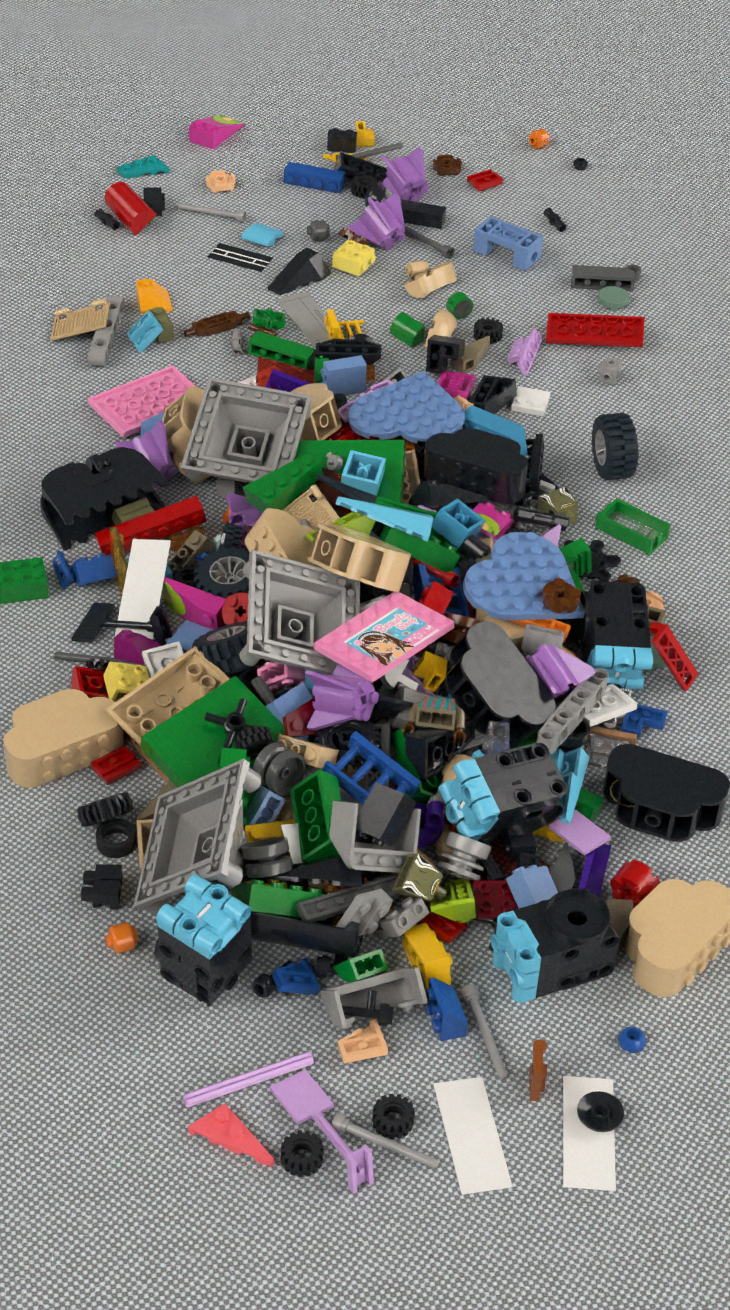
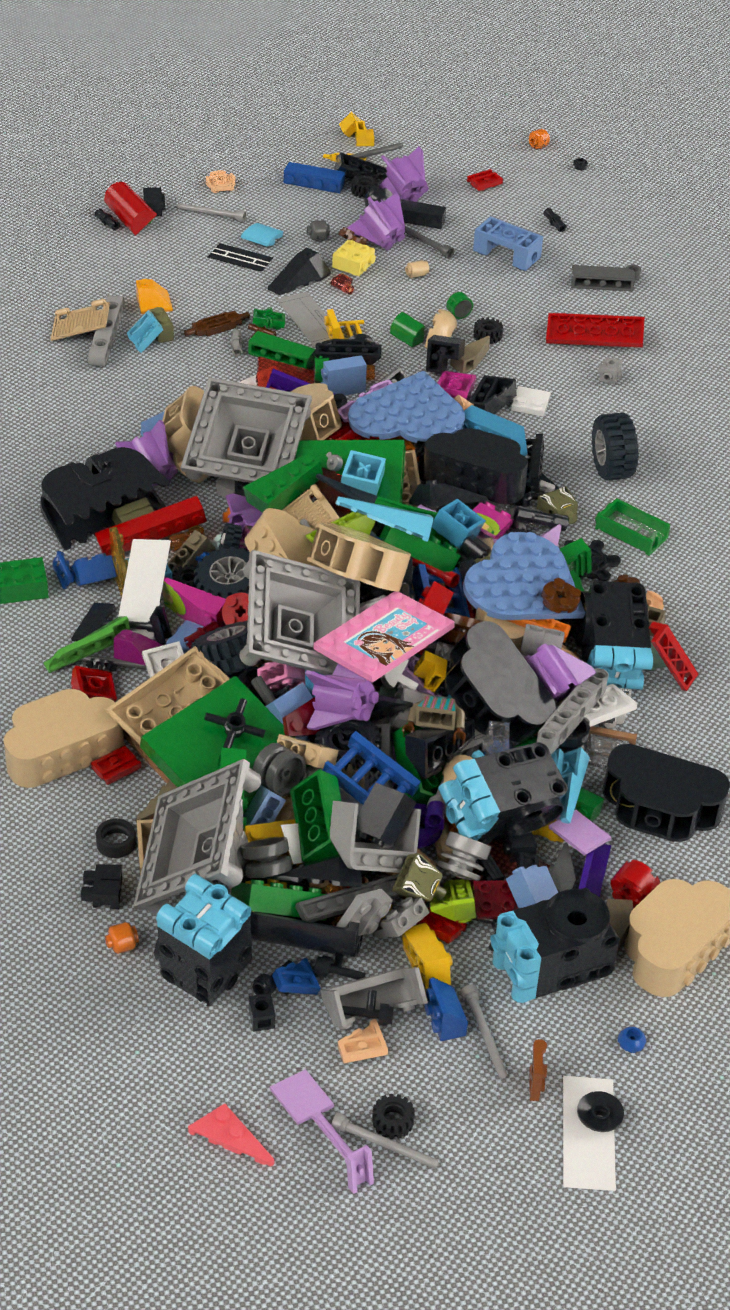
black gear [77,792,134,827] -> none
bright pink plate [87,365,195,438] -> none
light yellow brick [103,662,149,702] -> none
teal wing [116,155,170,179] -> none
lavender axle [183,1051,314,1108] -> none
dark pink slope [189,115,244,149] -> none
black tyre [234,725,274,760] -> none
black tyre [281,1130,324,1177] -> none
black brick [327,128,357,153] -> none
green brick [333,949,389,982] -> none
tan brick [404,260,457,298] -> none
reddish brown plate [433,155,462,176] -> none
white sticker [433,1077,513,1195] -> none
lavender bracket [507,328,542,376] -> none
sand green tile [597,286,629,311] -> none
blue plate [621,704,668,738] -> none
none -> bright green wedge [43,616,130,673]
none -> dark red axle [184,621,220,649]
none -> black brick [249,993,276,1032]
none -> clear red piece [330,273,354,295]
none -> yellow piece [339,112,367,137]

